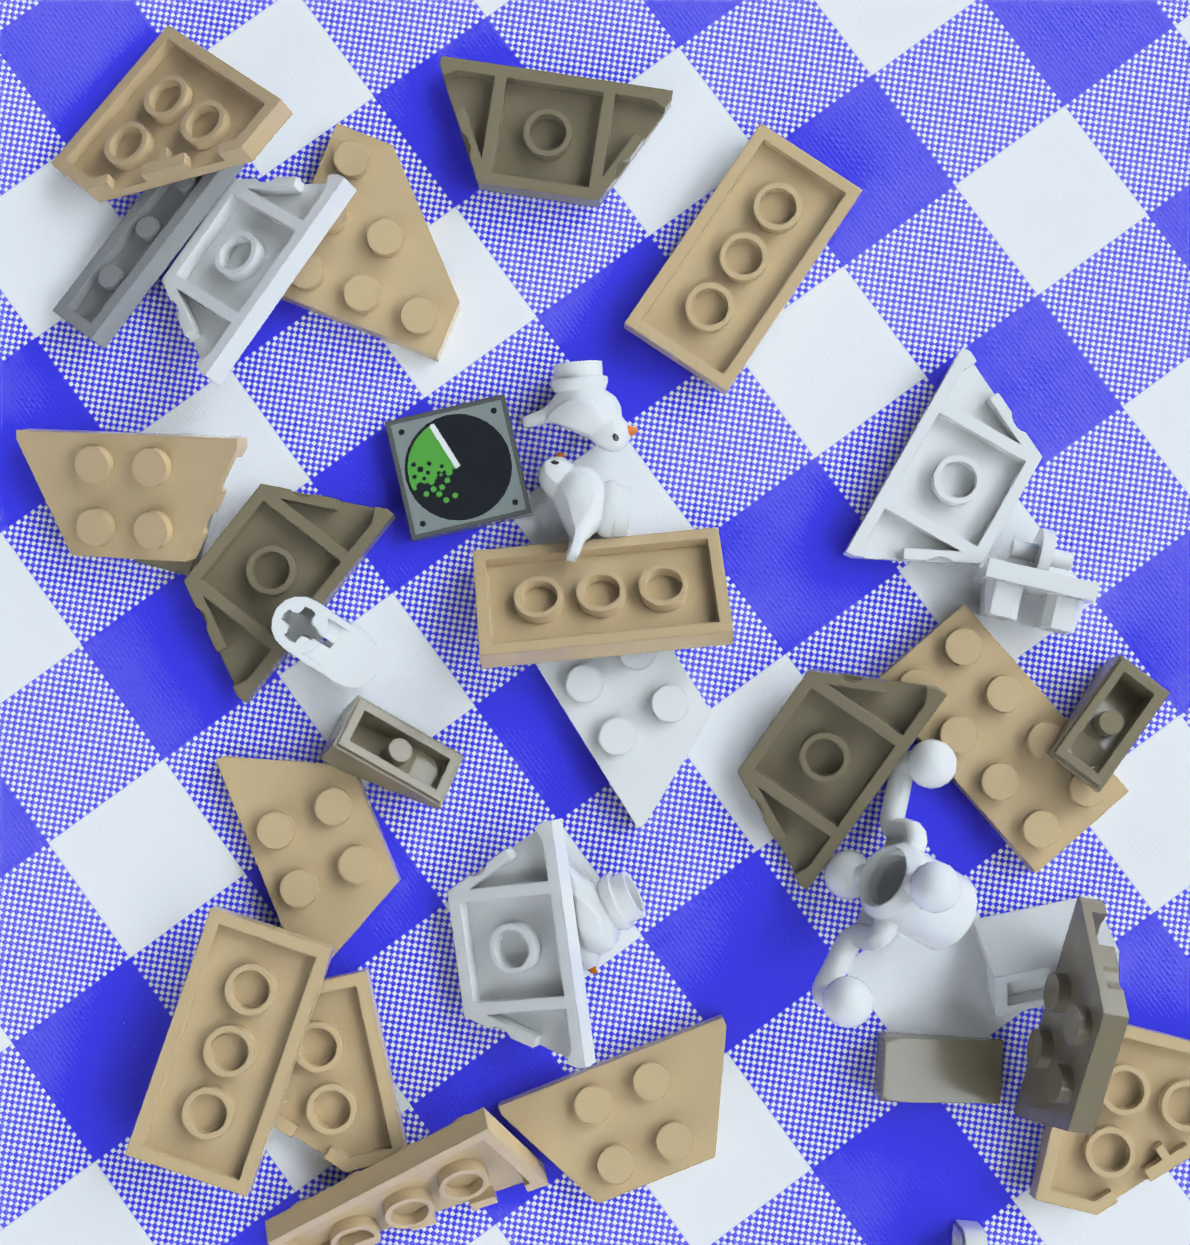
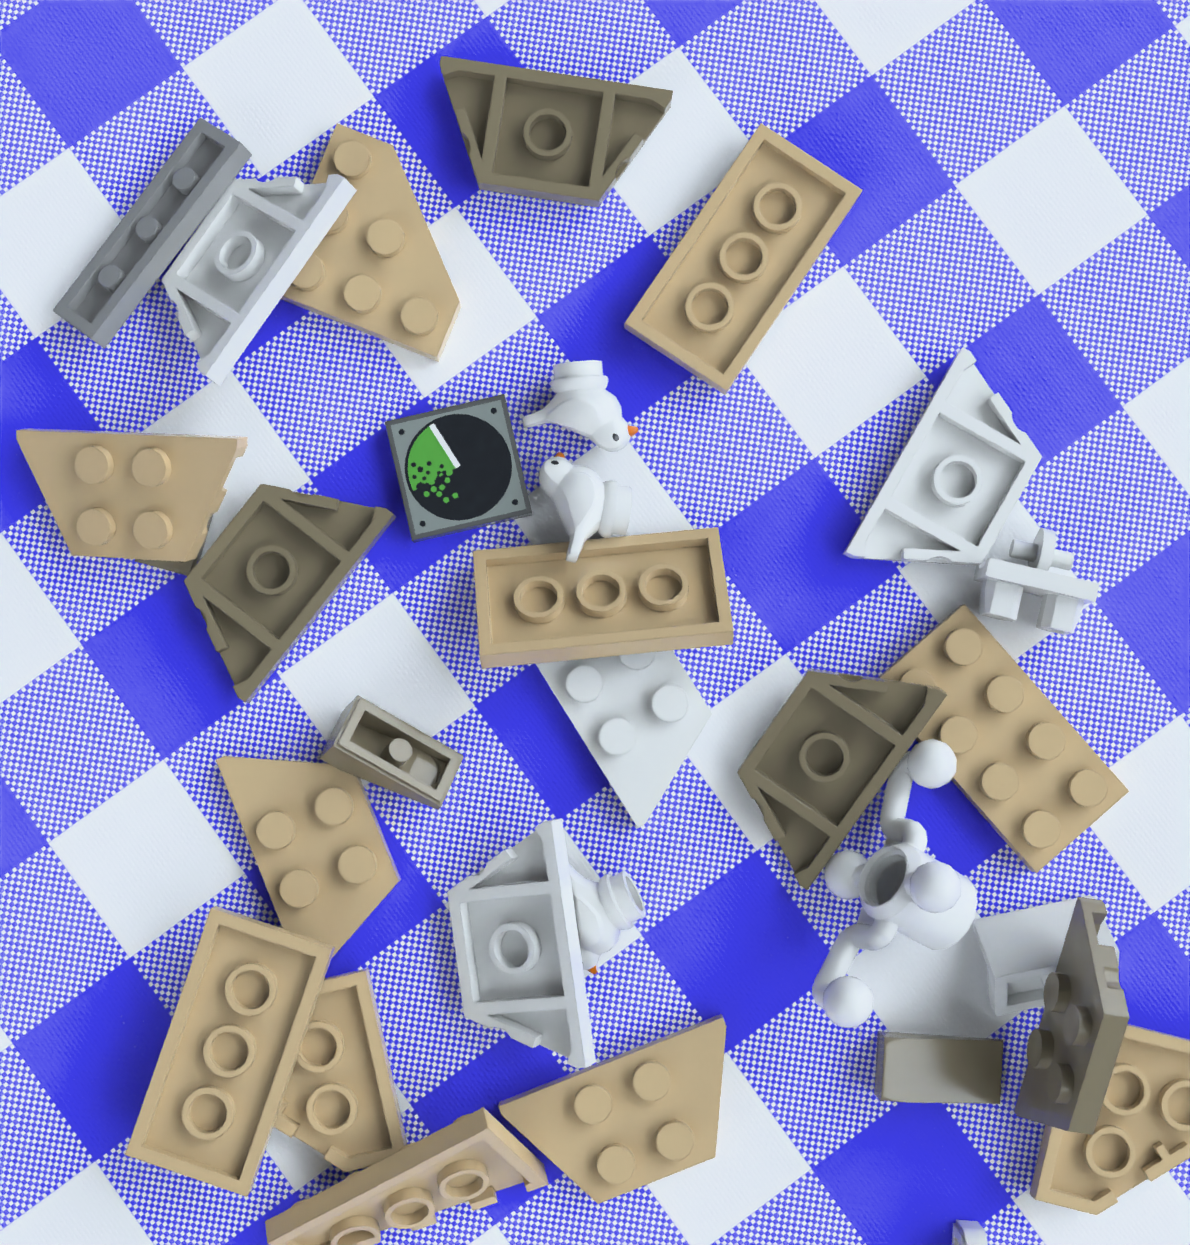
tan plate [51,25,293,203] -> none
white piece [271,596,380,688] -> none
dark tan slope [1047,654,1170,792] -> none

